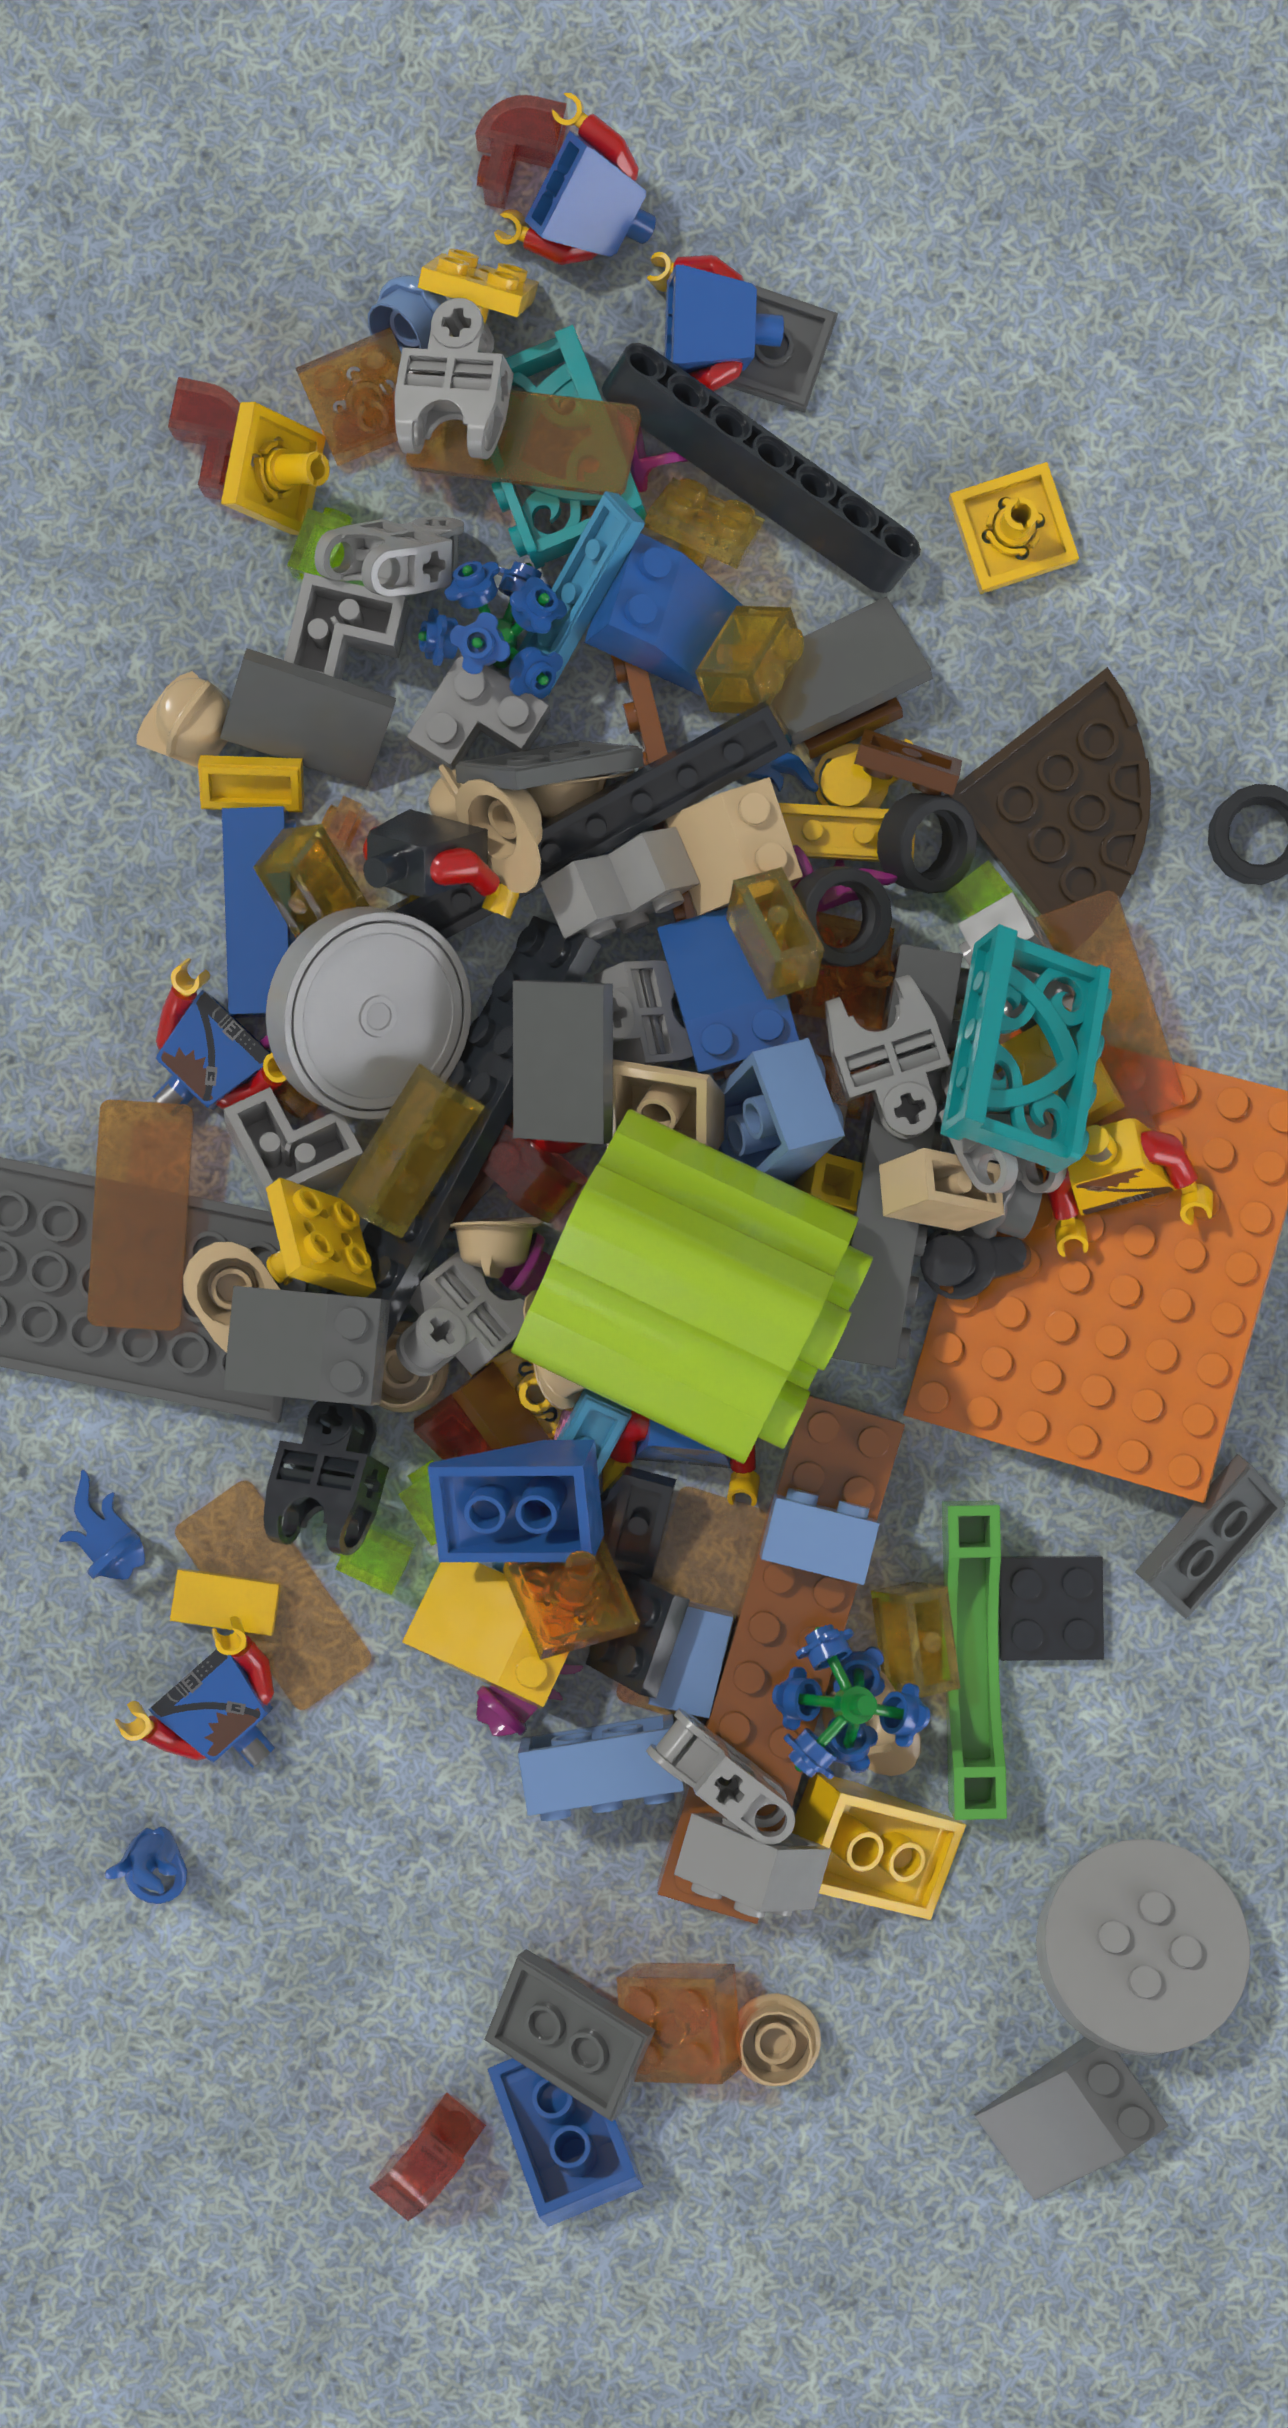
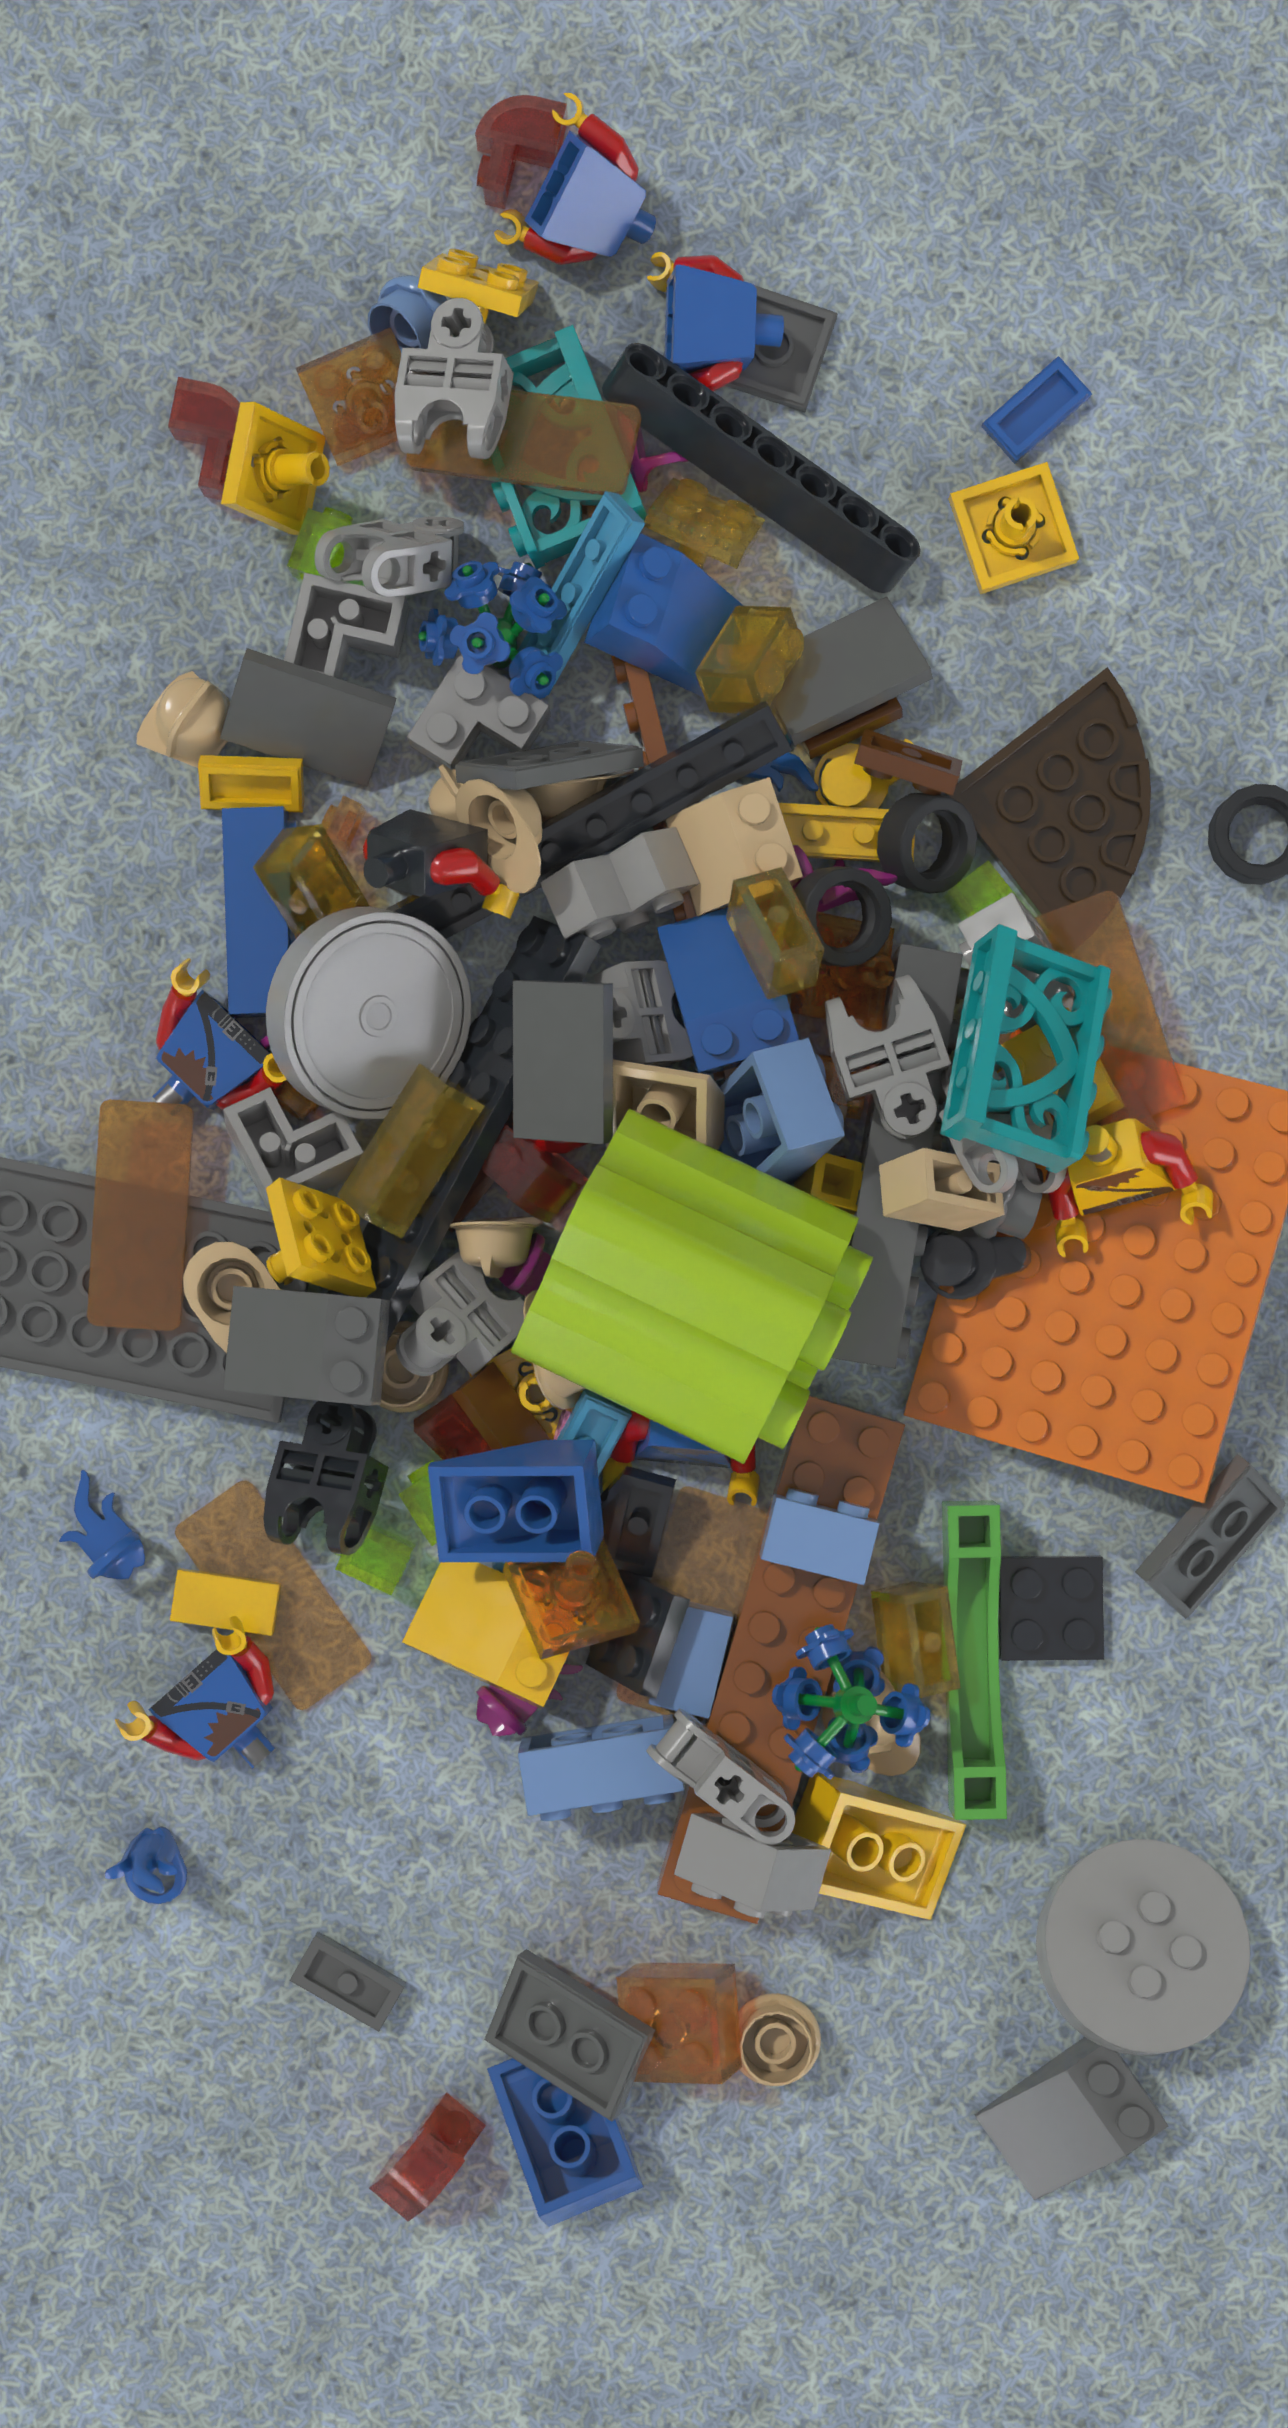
none -> dark grey plate [290,1931,406,2032]
none -> blue tile [981,356,1092,464]

